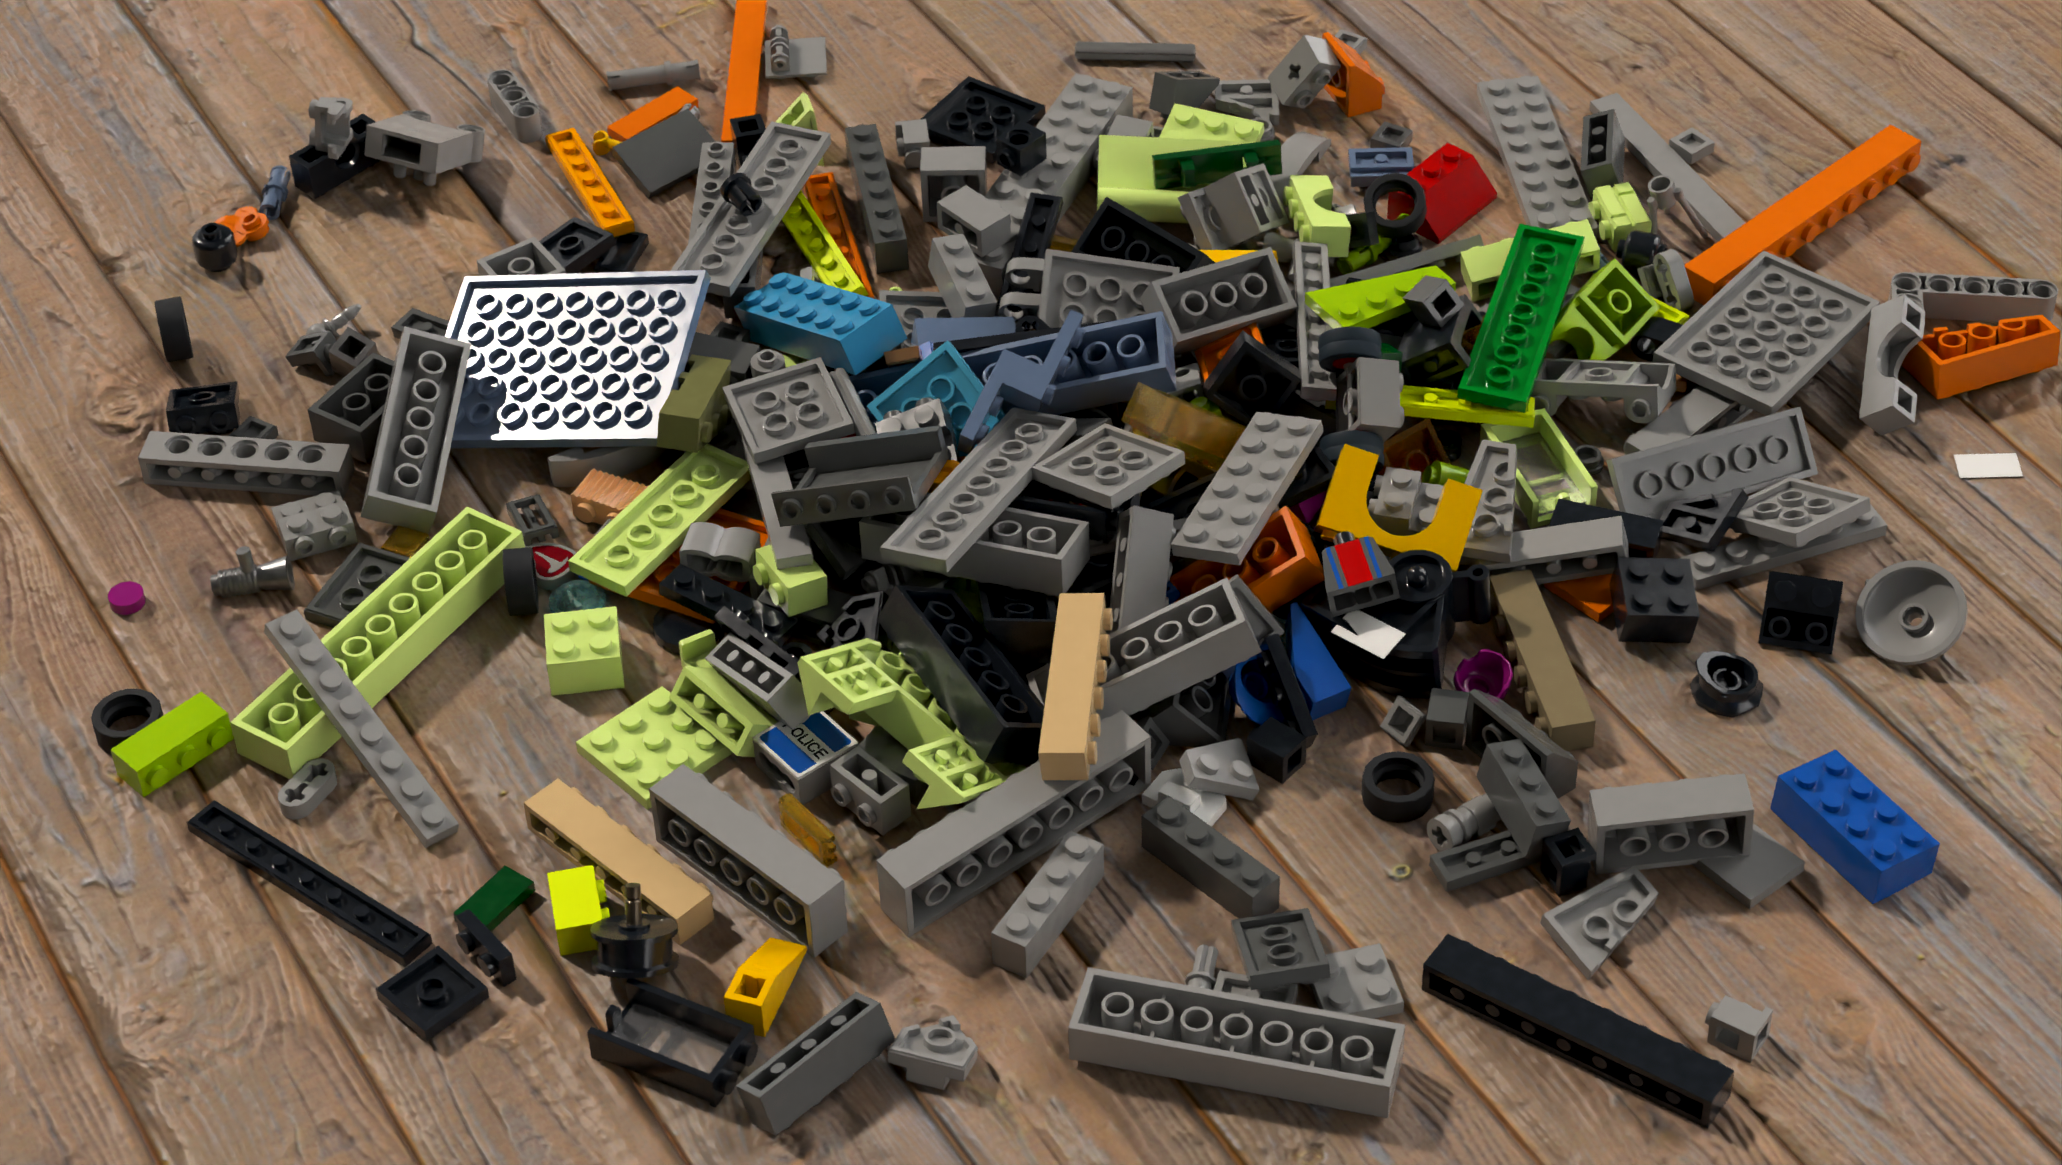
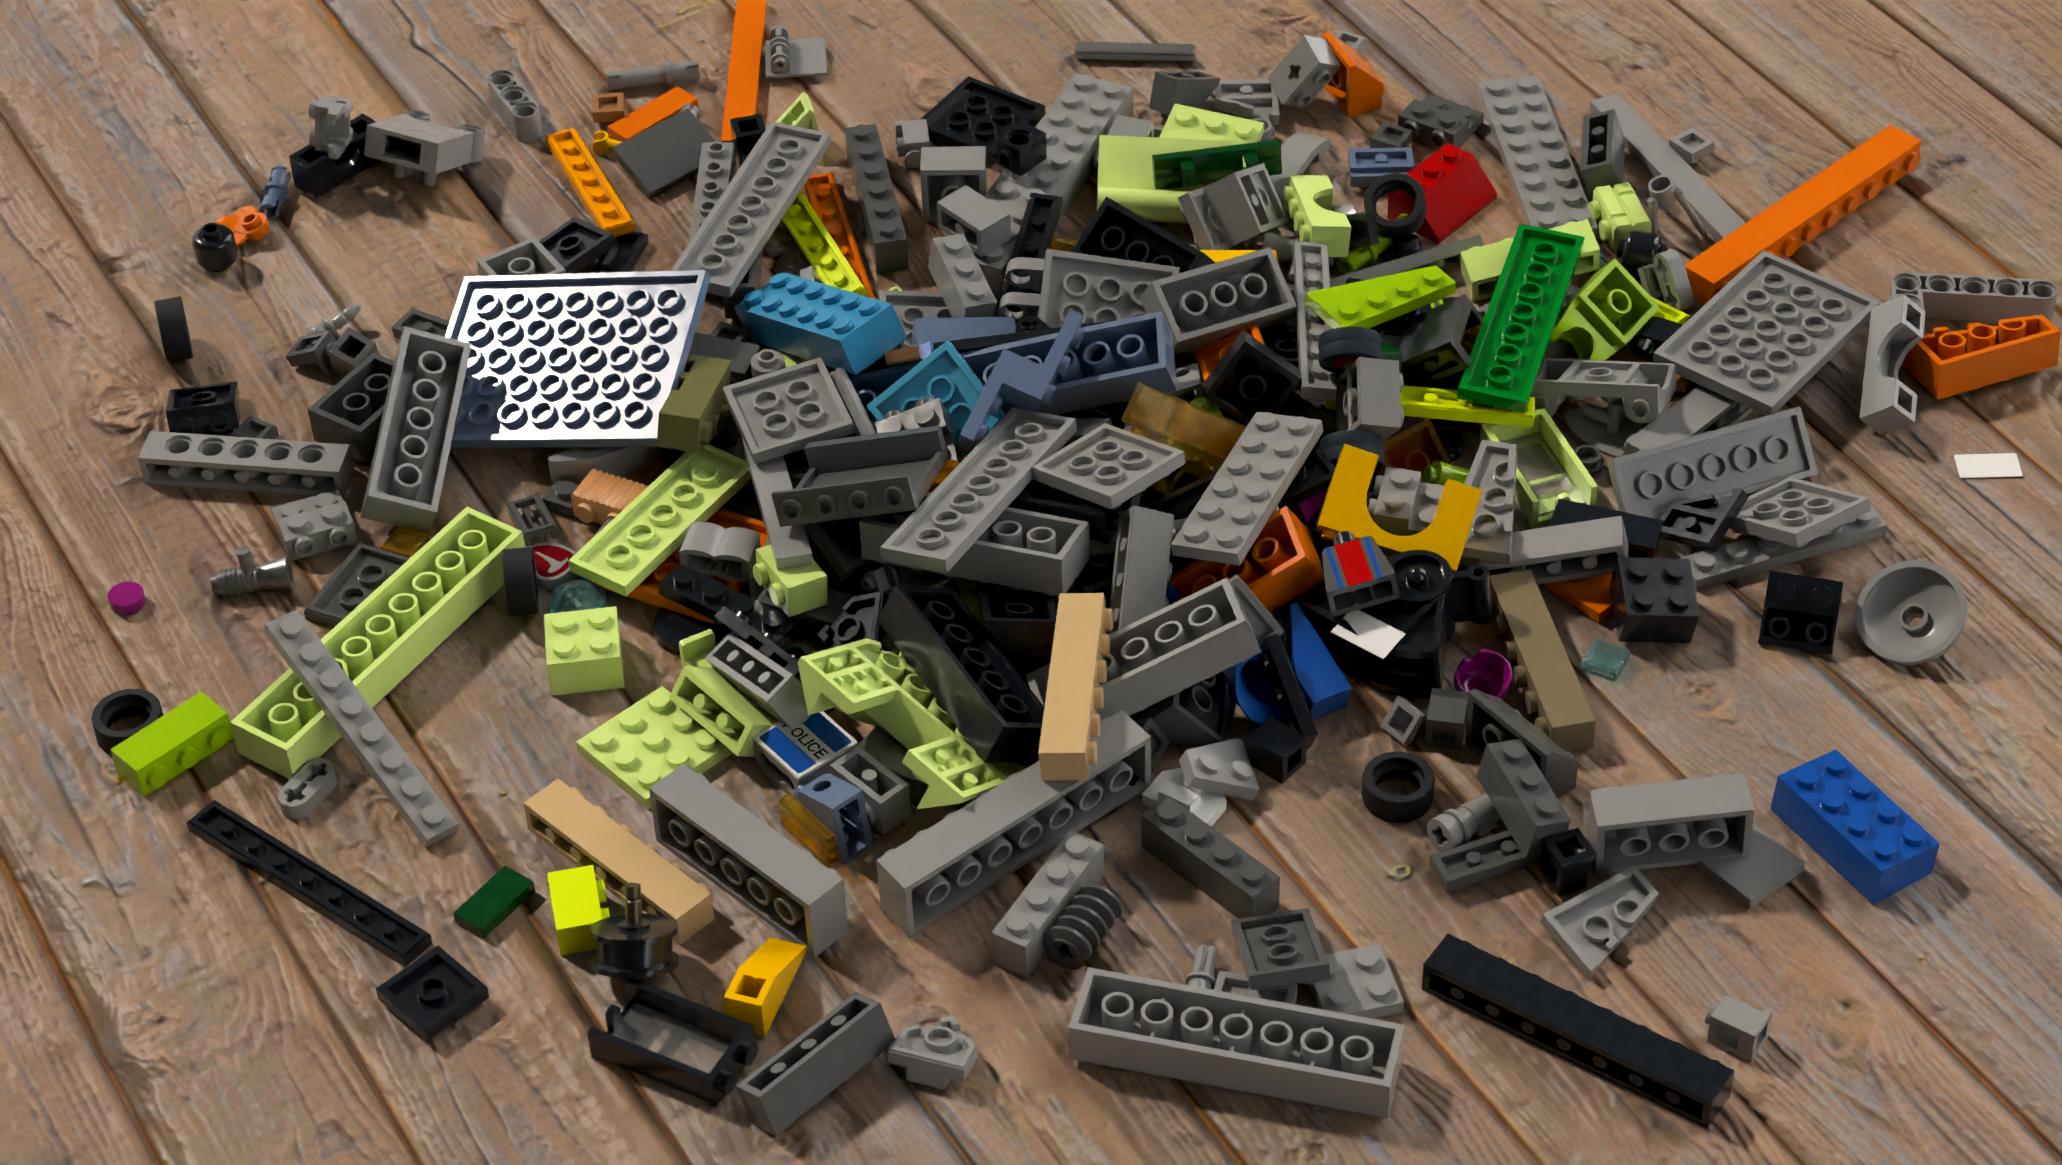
black plate [456,909,517,987] -> none
black bush [720,173,762,216] -> none
dark grey brick [1402,275,1465,328] -> none
black hat [1690,651,1763,718] -> none
none -> dark grey plate [542,478,579,519]
none -> medium nougat plate [592,92,625,123]
none -> sand blue torso [794,773,874,865]
none -> dark grey piece [1043,884,1124,970]
none -> dark grey plate [1398,94,1484,150]
none -> light grey shield [1562,399,1647,458]
none -> clear light blue tile [1581,638,1630,682]

